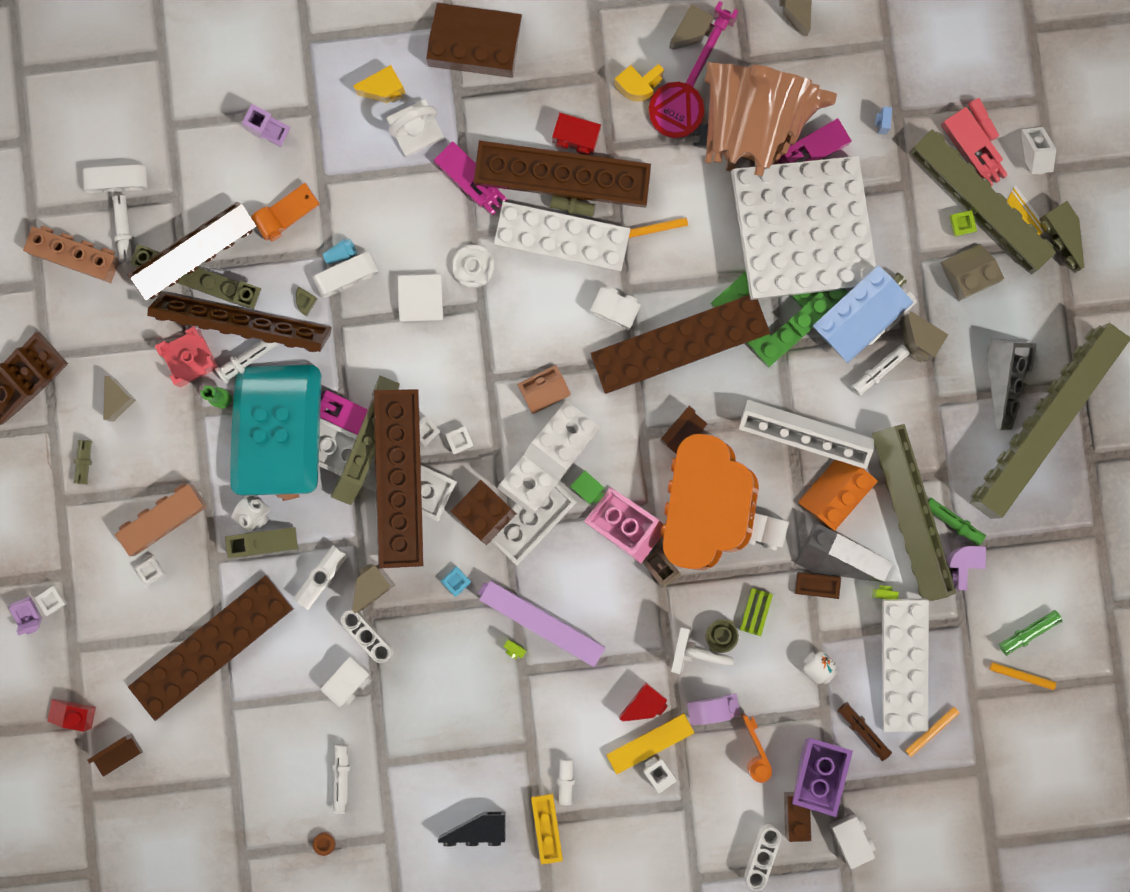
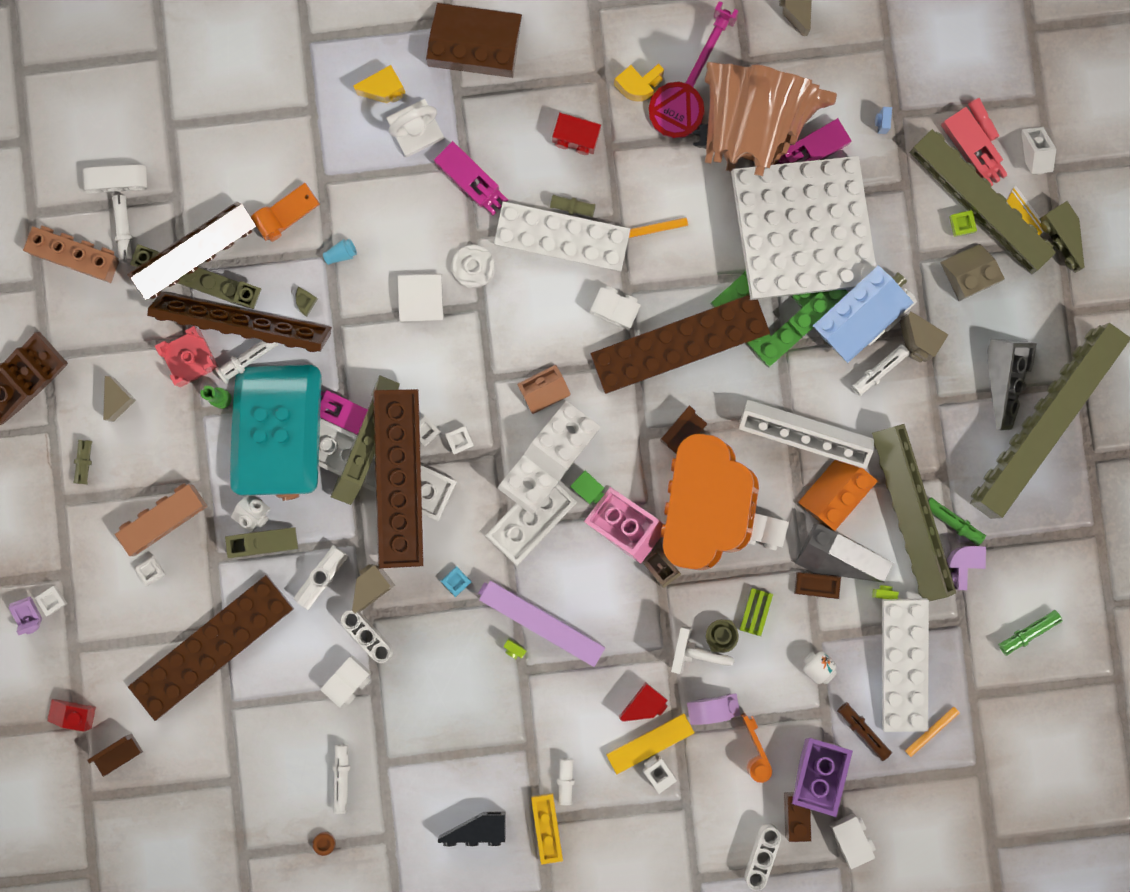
lavender brick [242,104,291,147] -> none
white beam [313,252,379,298] -> none
reddish brown brick [450,480,517,545] -> none
reddish brown plate [473,140,651,208] -> none
dark tan slope [669,4,715,50] -> none
light orange bar [989,662,1056,690] -> none

